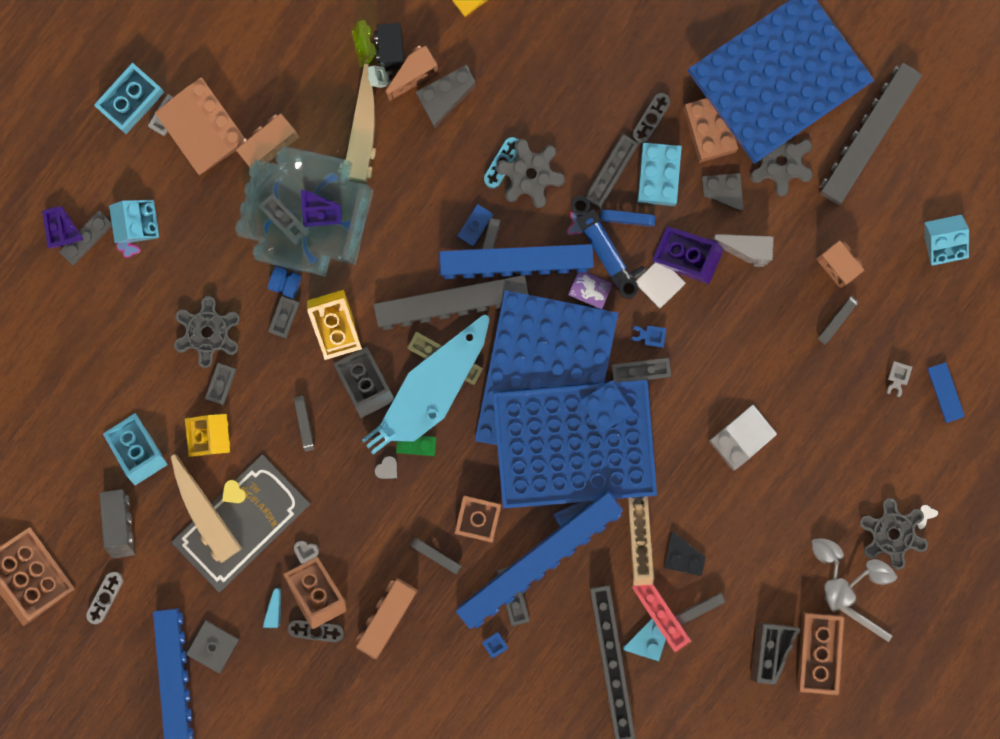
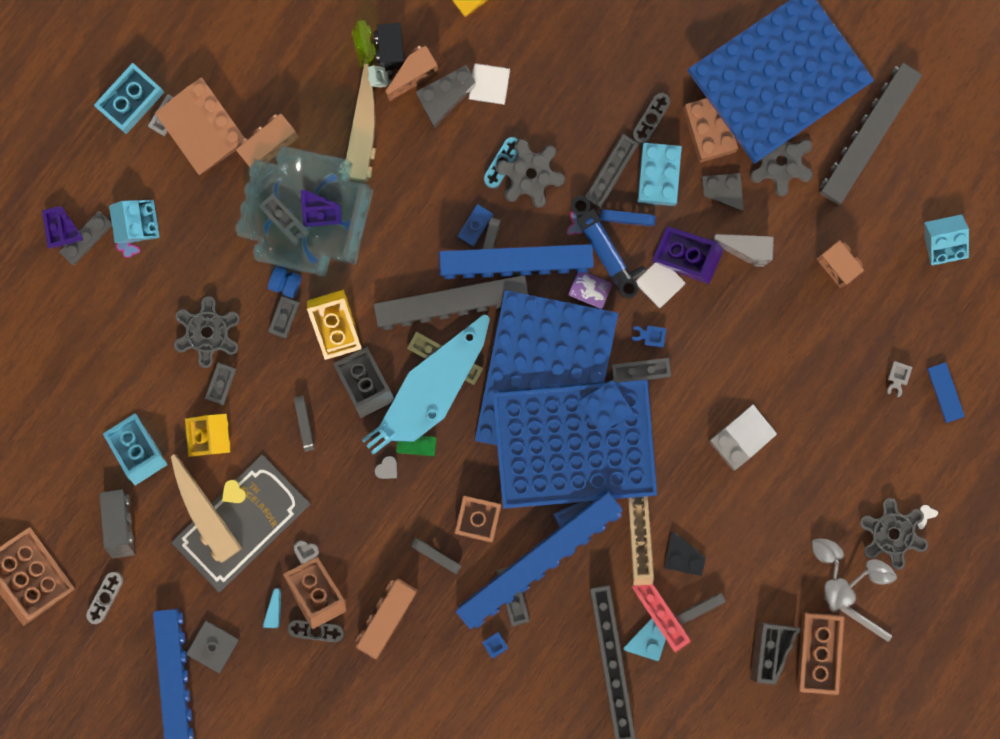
dark grey beam [817,296,859,345] -> none
none -> white sticker [469,64,510,104]

